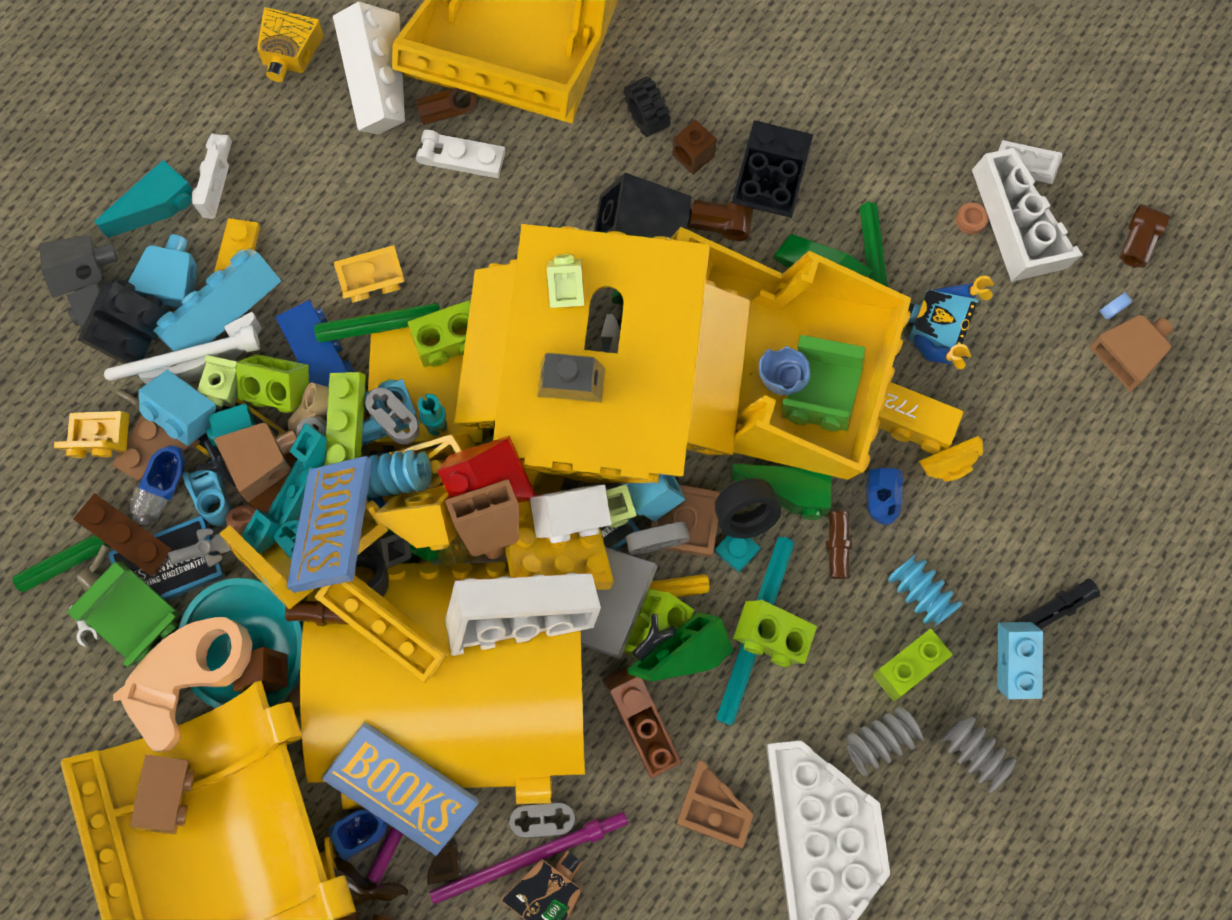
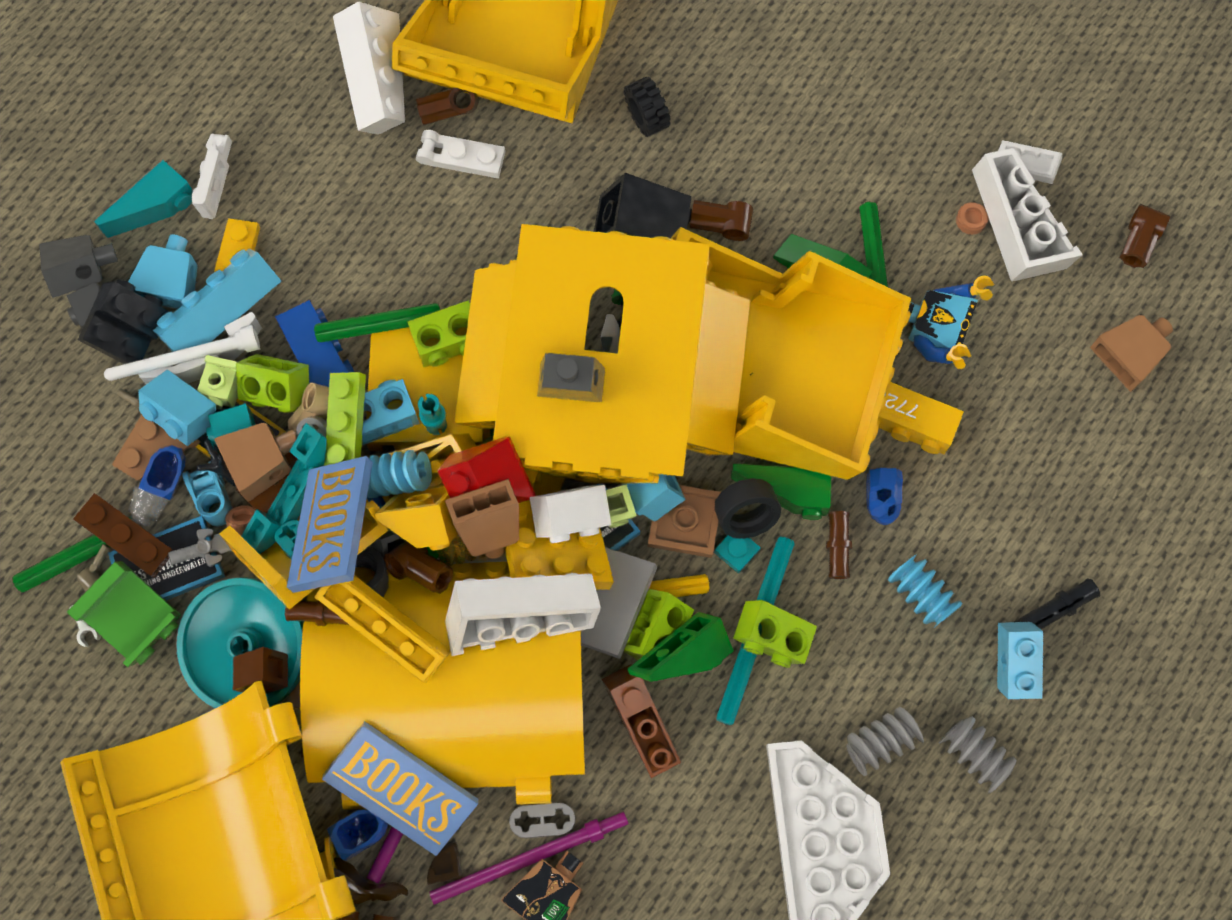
yellow bracket [54,411,130,458] -> none
light nougat animal [113,617,253,752] -> none
medium nougat brick [130,755,195,835] -> none
yellow torso [257,7,324,82] -> none
yellow bracket [334,245,405,303] -> none
light grey beam [365,388,420,444] -> none
yellowish green bracket [547,254,584,308] -> none
light grey beam [625,522,691,555] -> none
black bar [632,614,676,662] -> none
reddish brown brick [672,119,717,175] -> none
medium nougat wing [676,760,754,849] -> none
black slope [732,120,814,218] -> none
medium blue hair [759,346,811,396] -> none
bright green panel [782,335,865,432] -> none
lime brick [872,628,953,702] -> none
yellow tile [919,436,983,482] -> none
light blue tile [1099,292,1132,320] -> none
none -> reddish brown piece [384,540,453,594]

